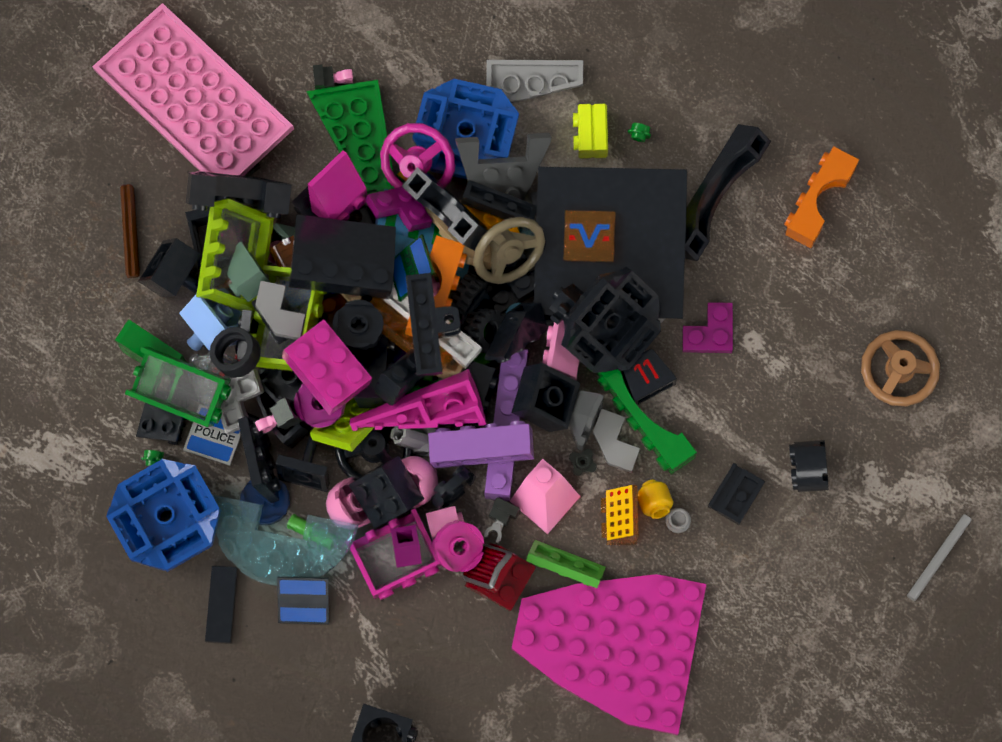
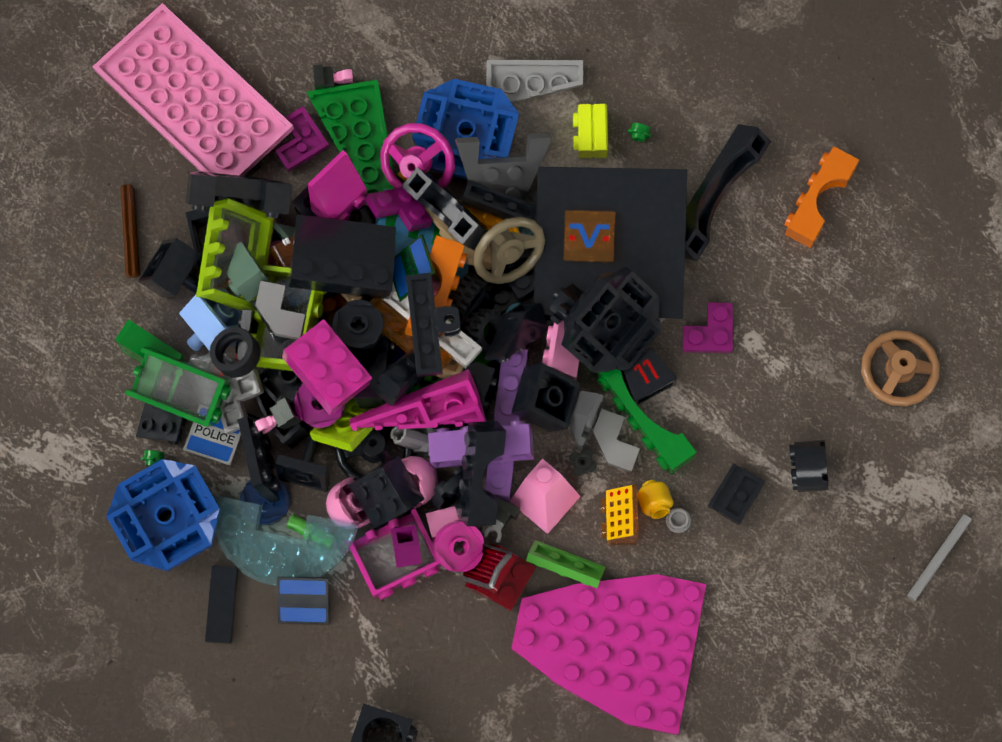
none -> magenta plate [275,106,330,173]
none -> black arch [457,421,506,527]

